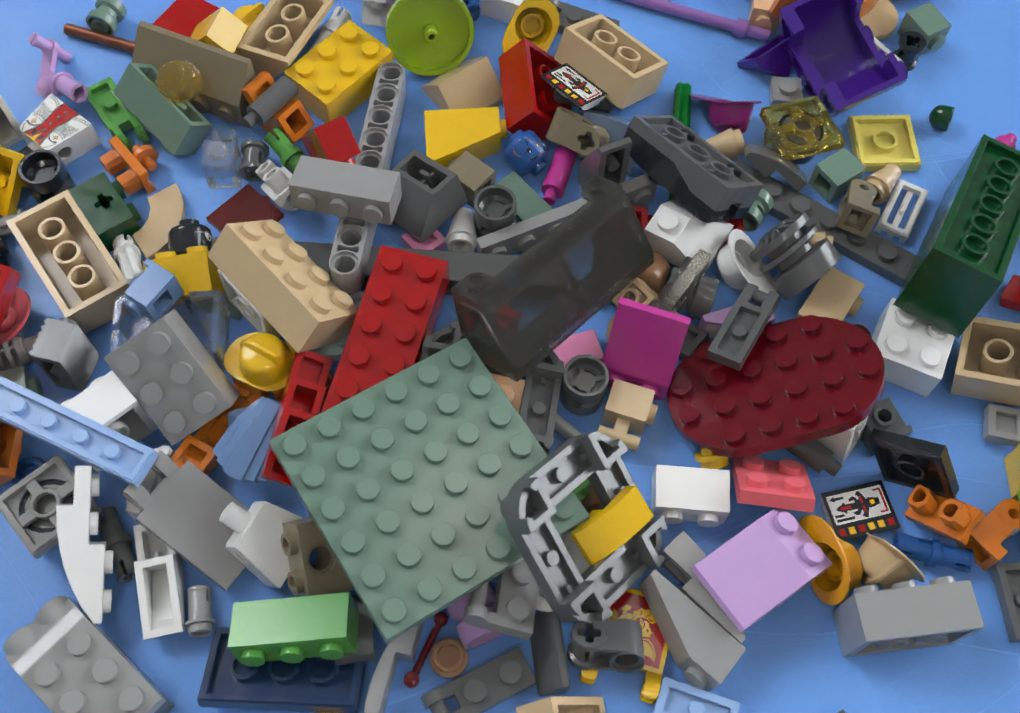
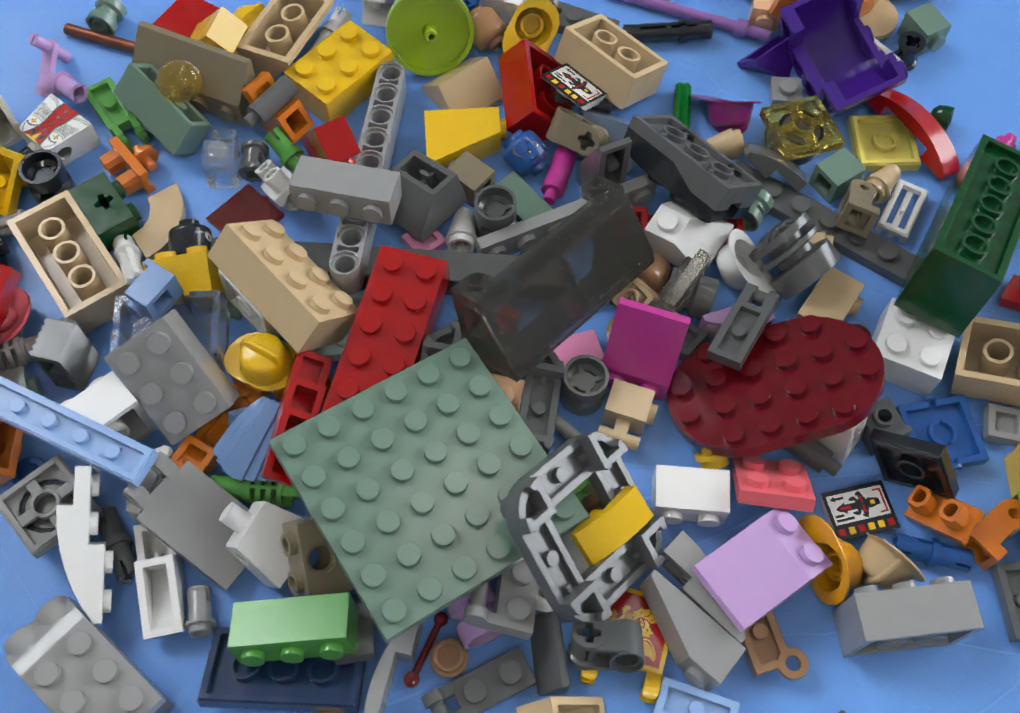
none -> bright green hinge [211,474,301,507]
none -> medium nougat head [470,6,507,52]
none -> black pin [623,19,713,43]
none -> medium nougat hinge [741,611,809,681]
none -> red slope [866,89,960,180]
none -> blue plate [896,394,990,471]

